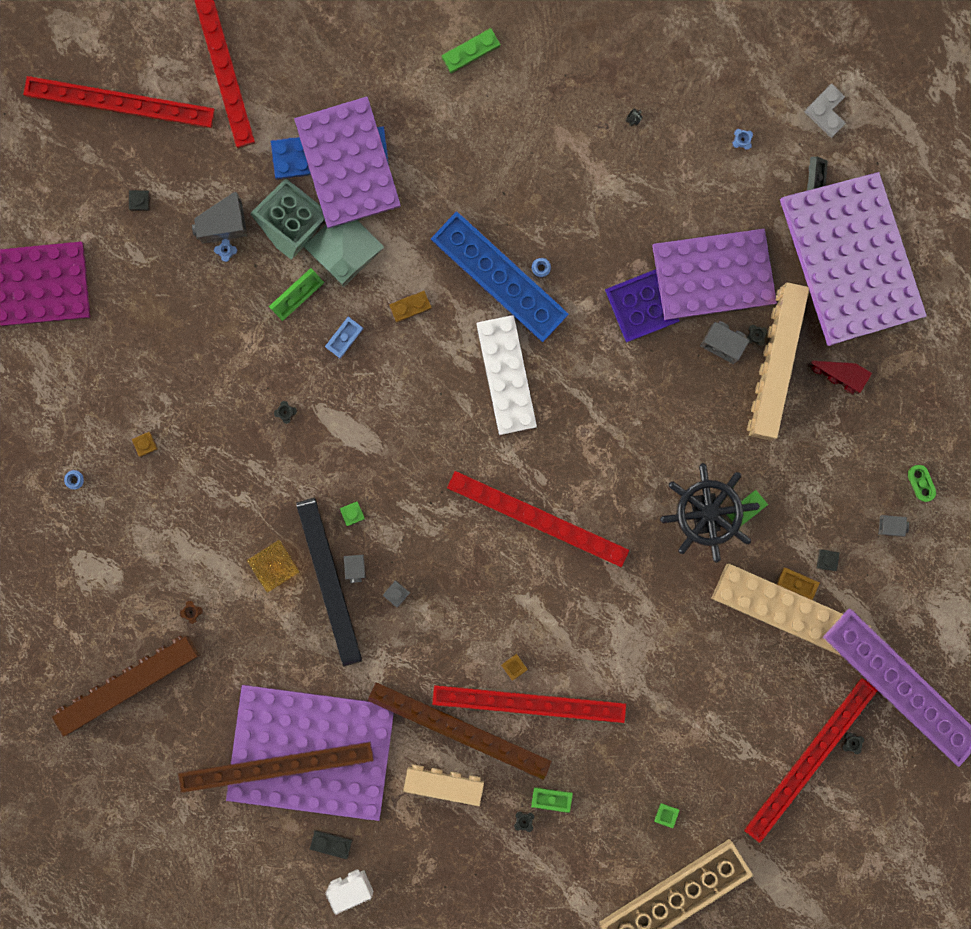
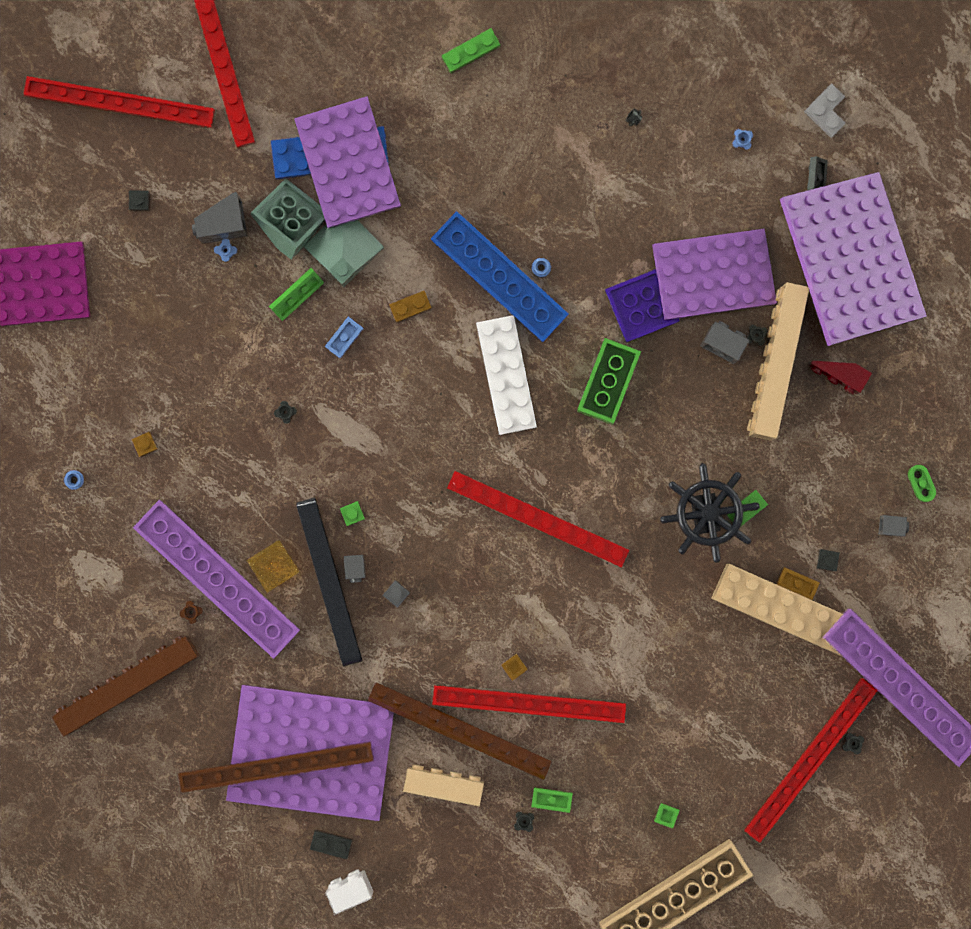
none -> medium lavender plate [133,500,300,659]
none -> bright green brick [577,338,641,425]

